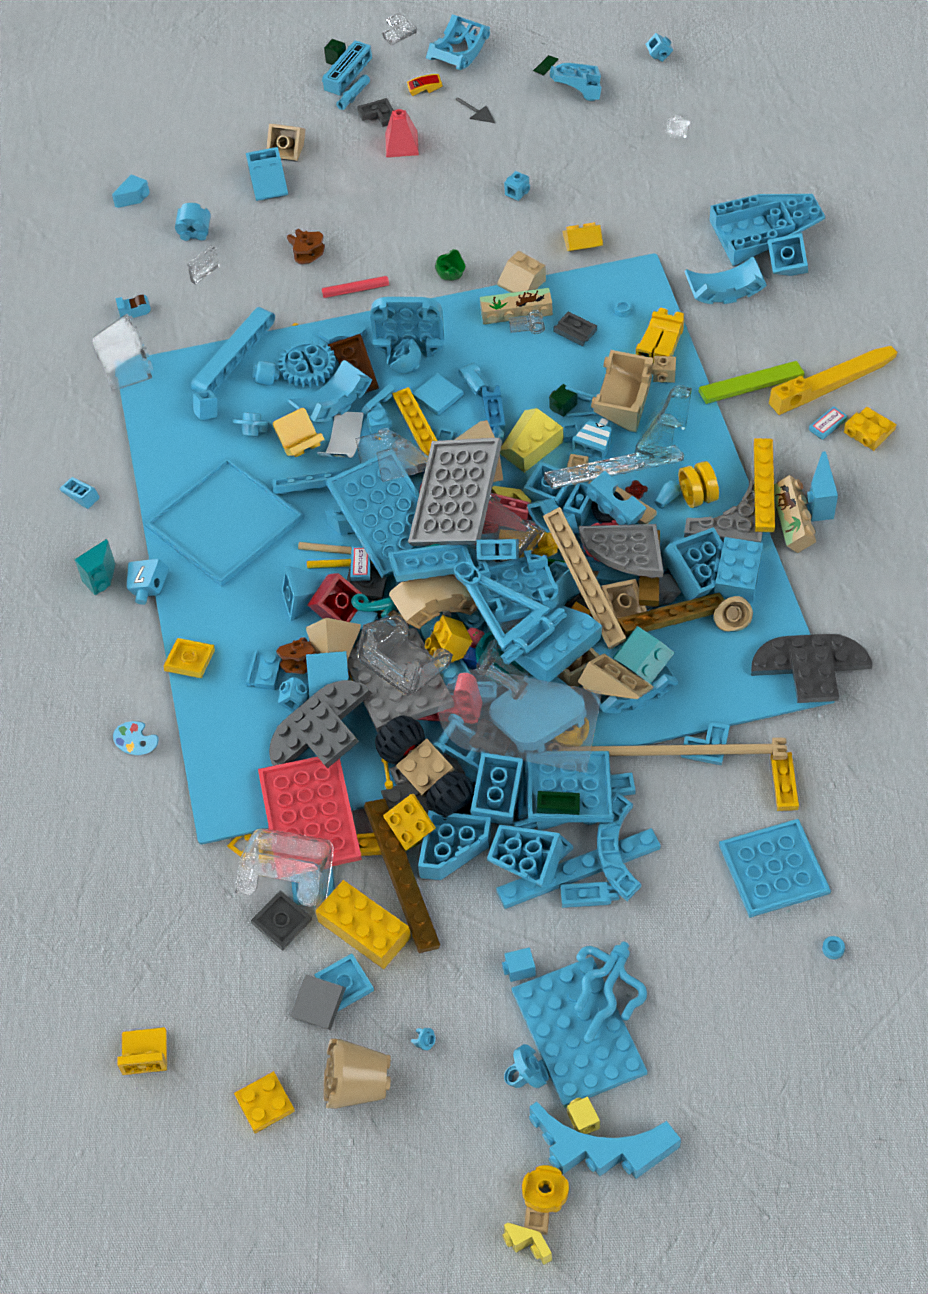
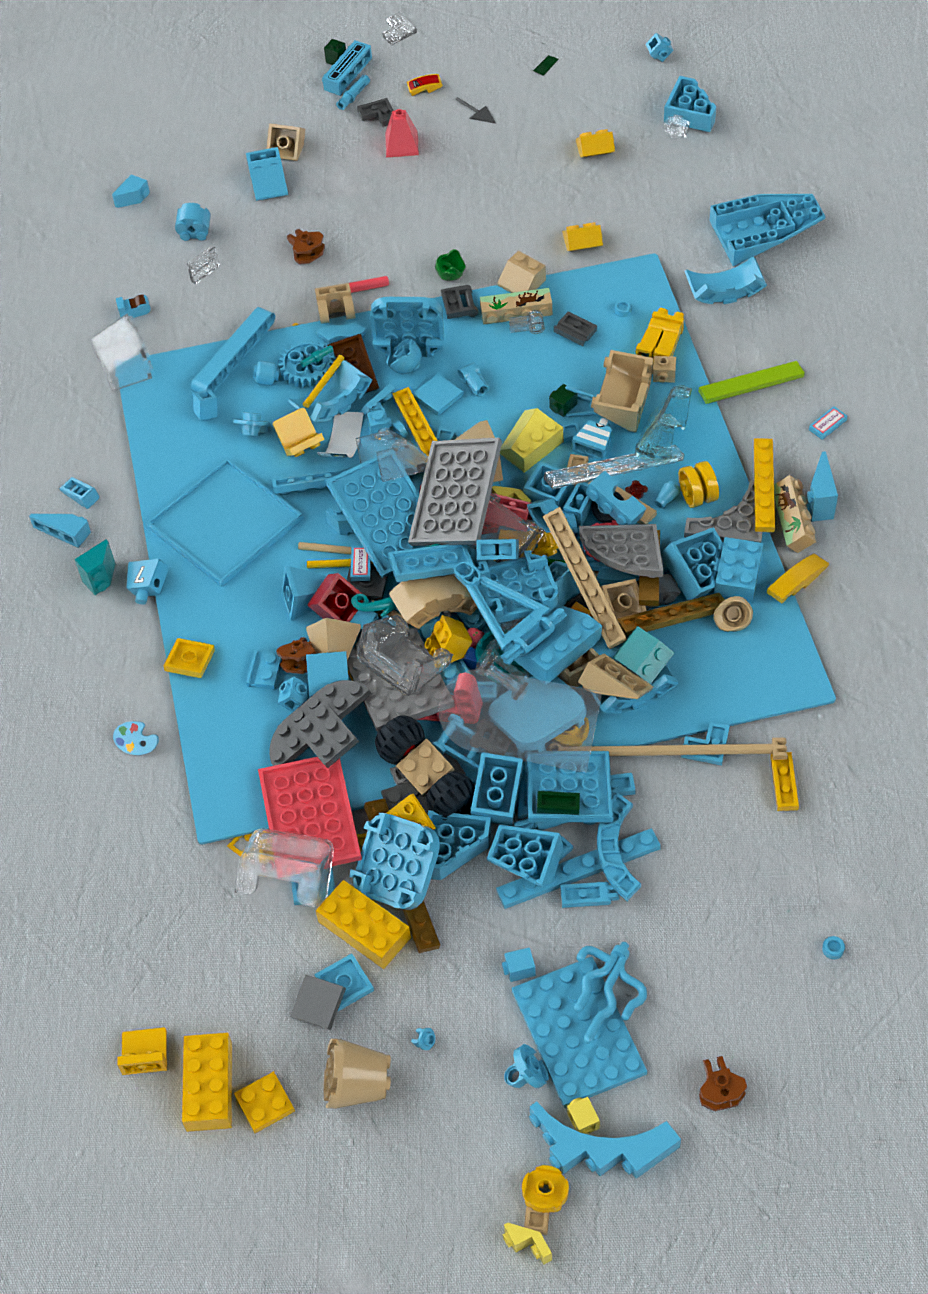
dark grey plate [251,890,312,951] -> none
yellow hinge [381,759,393,789] -> none
medium azure fence [426,14,490,70] -> none
dark azure plate [482,385,506,440] -> none
medium azure brick [504,171,530,201] -> none
medium azure slope [550,63,602,101] -> none
medium azure tile [719,819,831,918] -> none
flat silver plate [751,634,873,703] -> none
medium azure slope [767,233,809,276] -> none
yellow piece [769,346,897,415] -> none
yellow plate [844,406,897,451] -> none
none -> medium azure slope [29,514,91,548]
none -> yellow brick [182,1033,232,1132]
none -> teal bar [300,345,334,368]
none -> yellow bar [303,355,344,408]
none -> tan brick [315,283,355,324]
none -> medium azure tile [349,813,440,910]
none -> medium azure tile [392,420,408,439]
none -> dark grey plate [441,285,478,319]
none -> yellow slope [576,129,615,158]
none -> medium azure brick [664,76,716,132]
none -> dark orange hinge [699,1056,747,1111]
none -> yellow slope [767,553,829,603]

